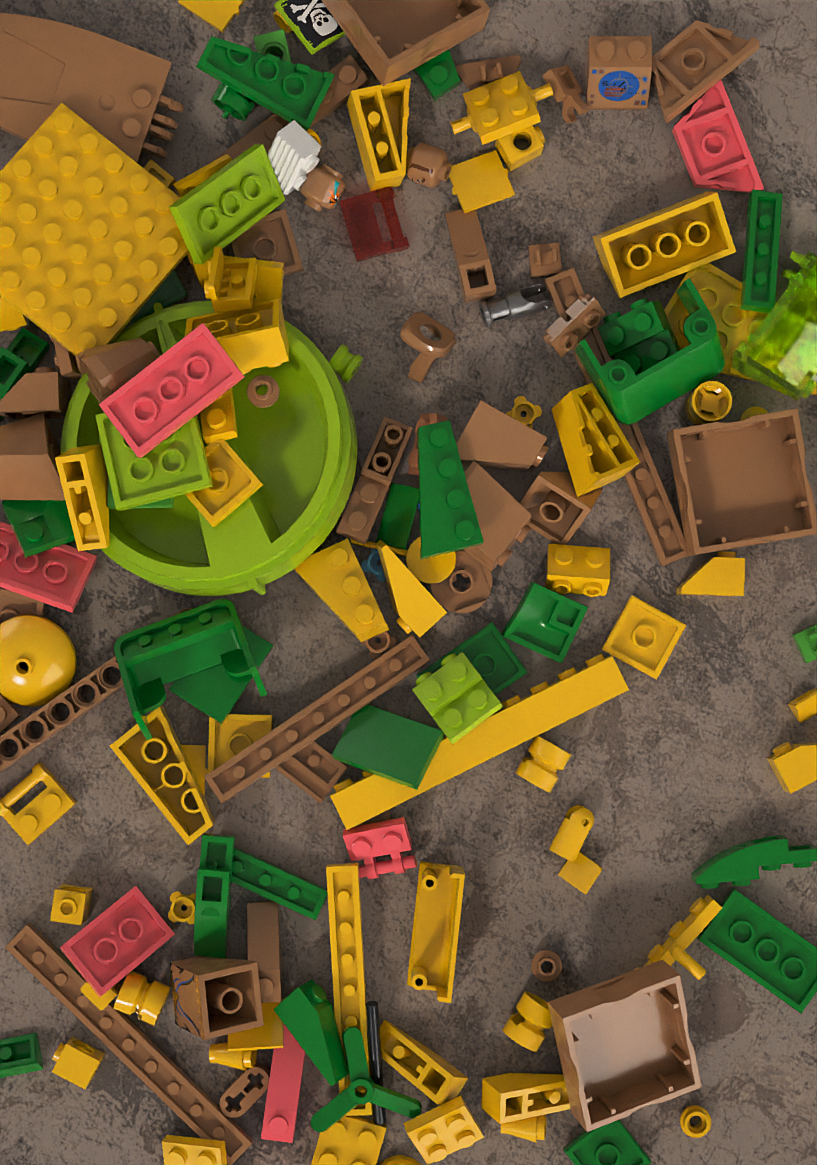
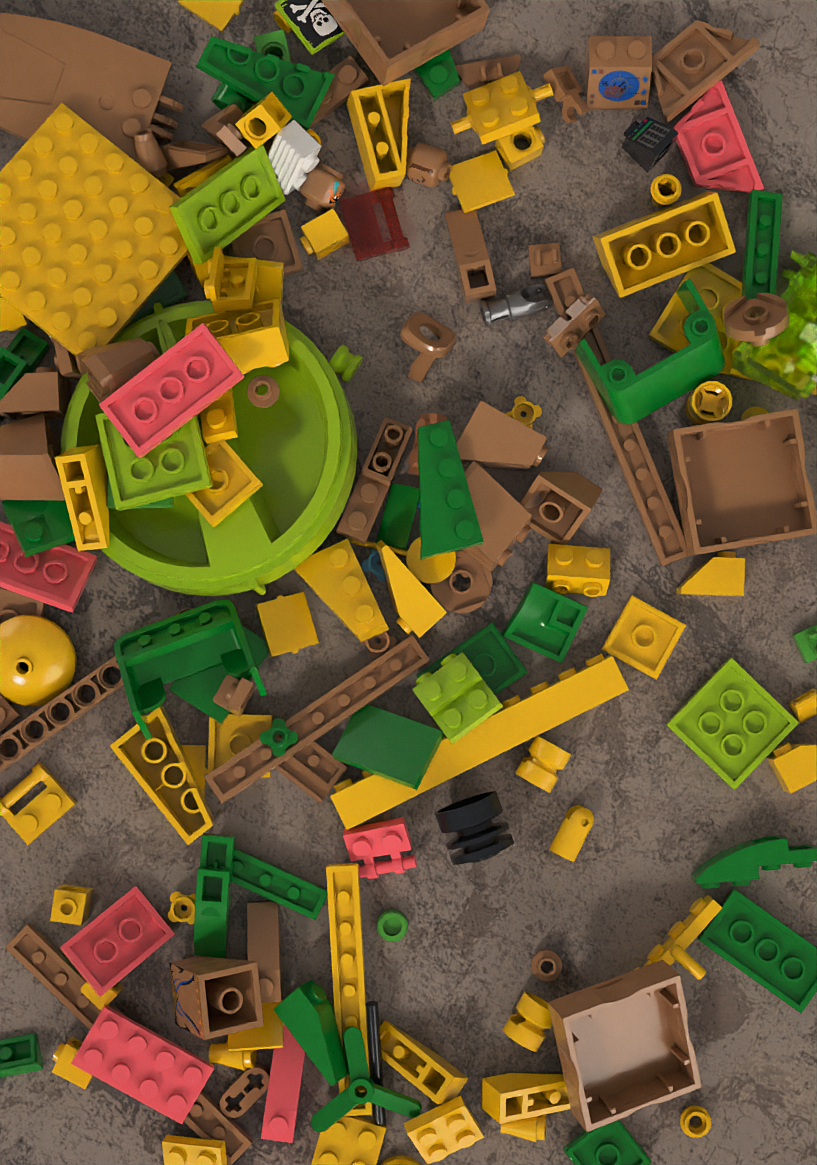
yellow wheel [113,971,171,1026] -> none
yellow piece [407,861,465,1003] -> none
yellow wedge [551,383,640,497] -> none
yellow slope [558,852,603,895] -> none
green plate [598,298,681,375] -> none
none -> coral plate [71,1005,214,1124]
none -> medium nougat cone [133,129,168,178]
none -> medium nougat slope [161,140,228,171]
none -> medium nougat slope [201,104,246,157]
none -> medium nougat bracket [213,675,255,717]
none -> yellow brick [235,92,292,149]
none -> yellow piece [255,591,319,657]
none -> green plate [260,718,298,757]
none -> yellow brick [299,209,350,260]
none -> bright green tile [377,909,408,942]
none -> black wheel [435,791,514,865]
none -> black slope [622,117,679,173]
none -> yellow cone [650,174,682,208]
none -> lime plate [665,657,799,790]
none -> medium nougat plate [724,293,789,346]

